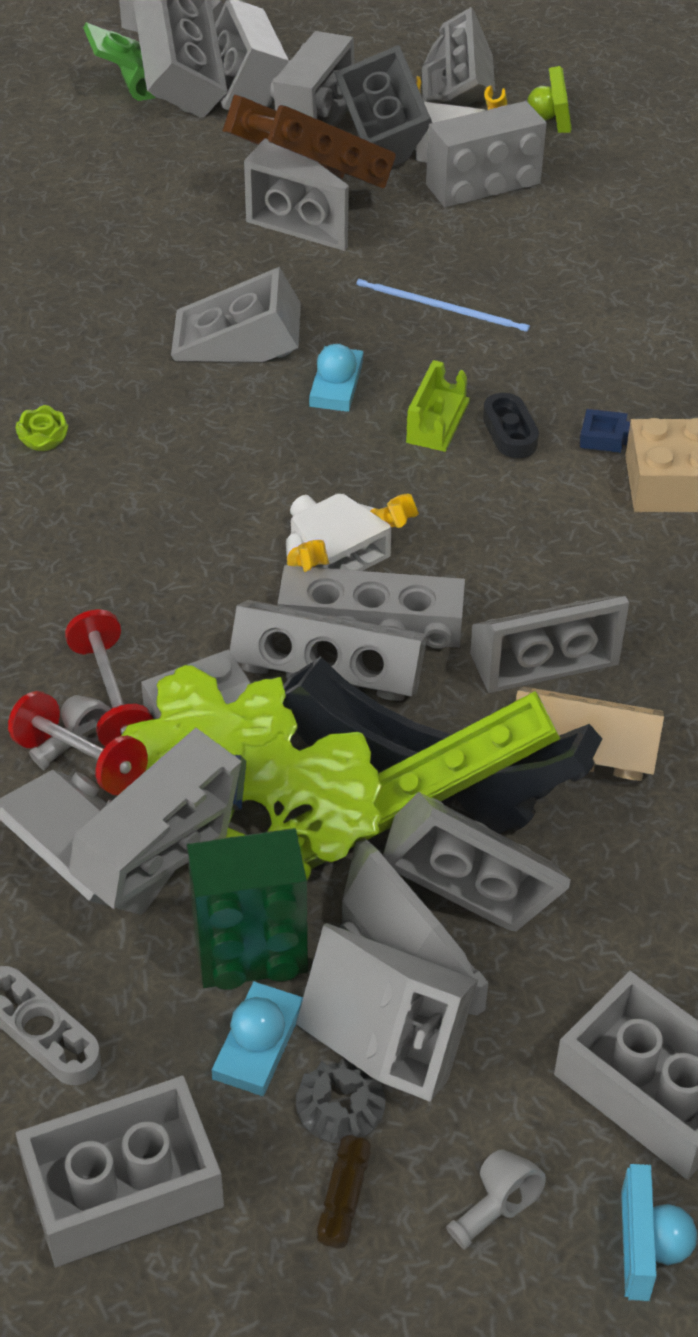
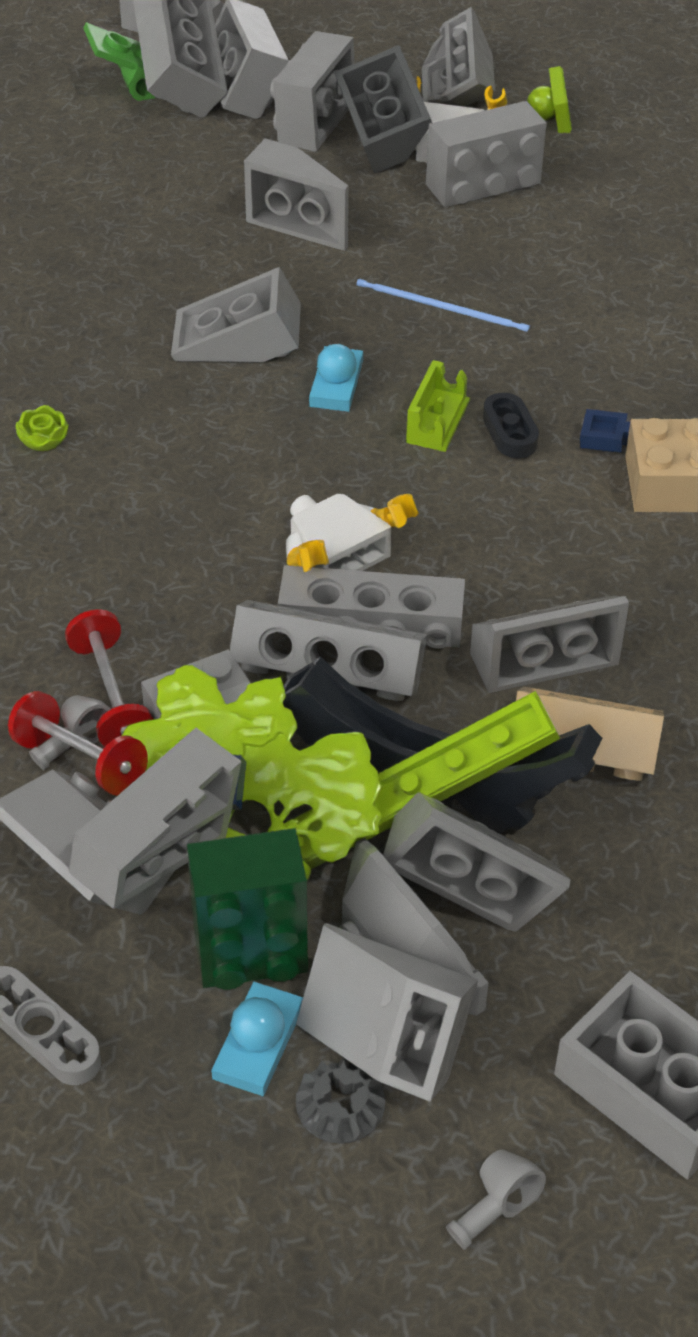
light grey brick [15,1075,224,1268] -> none
reddish brown fence [222,95,396,188] -> none
dark brown axle [317,1135,371,1248] -> none
medium azure tile [621,1164,697,1301] -> none

